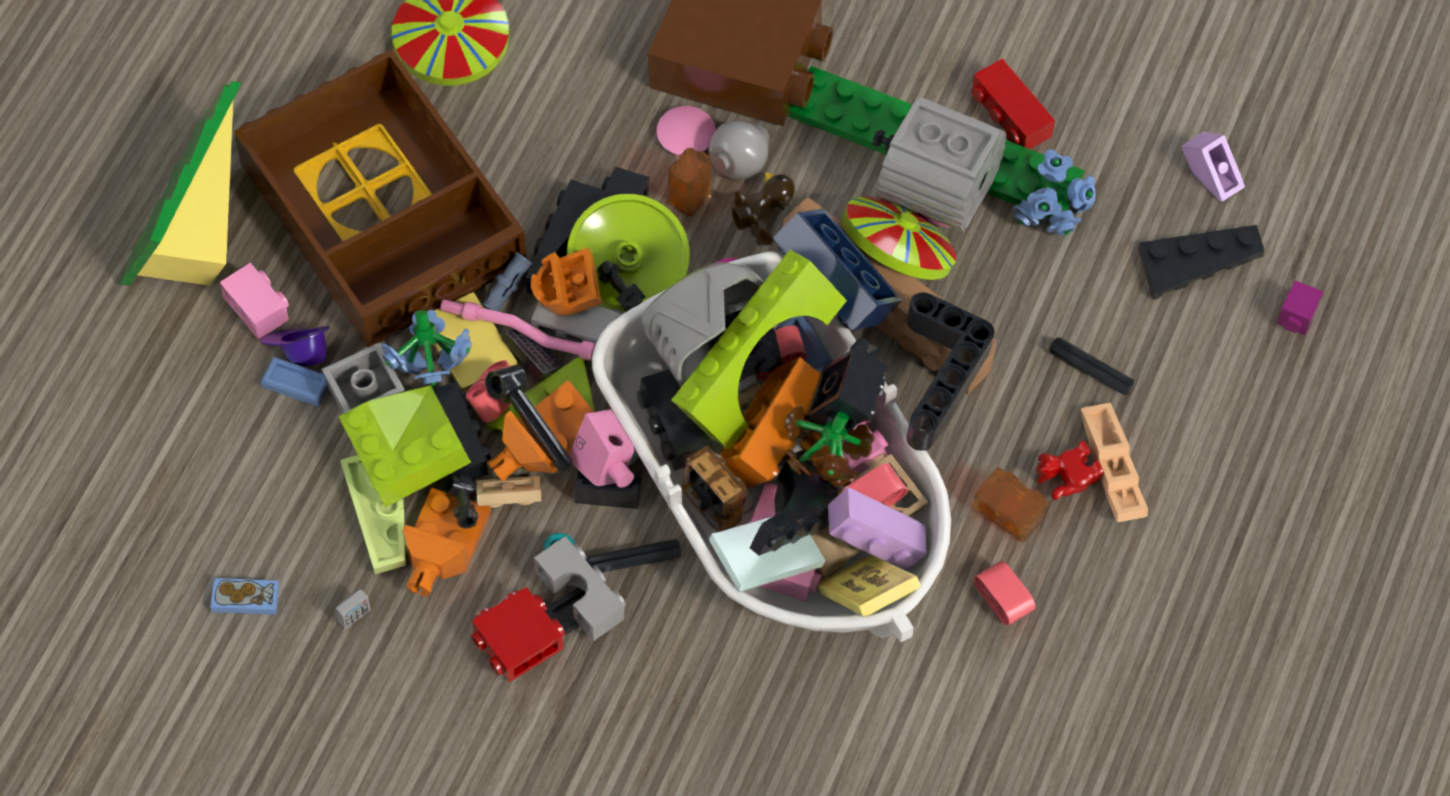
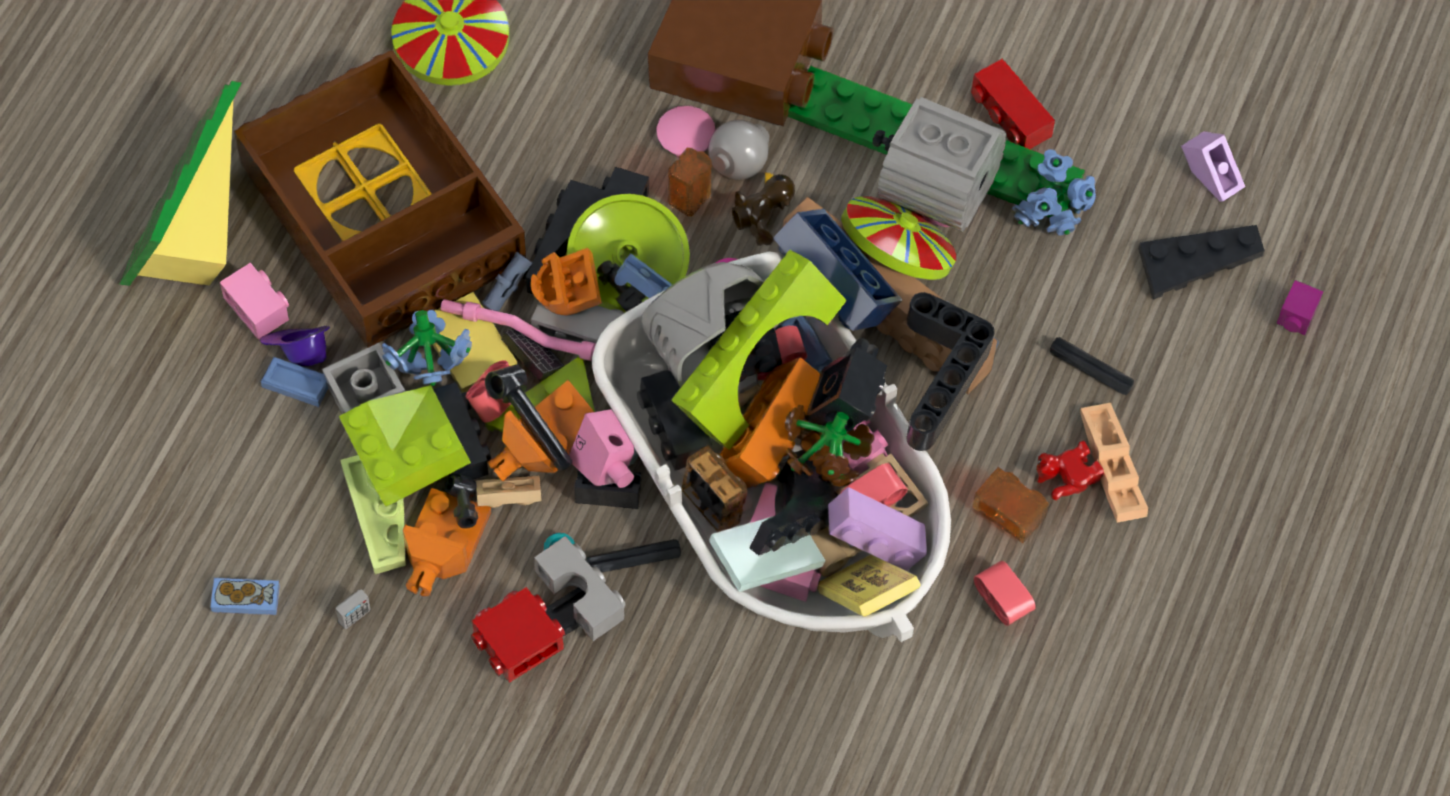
none -> medium blue hinge [614,254,672,298]

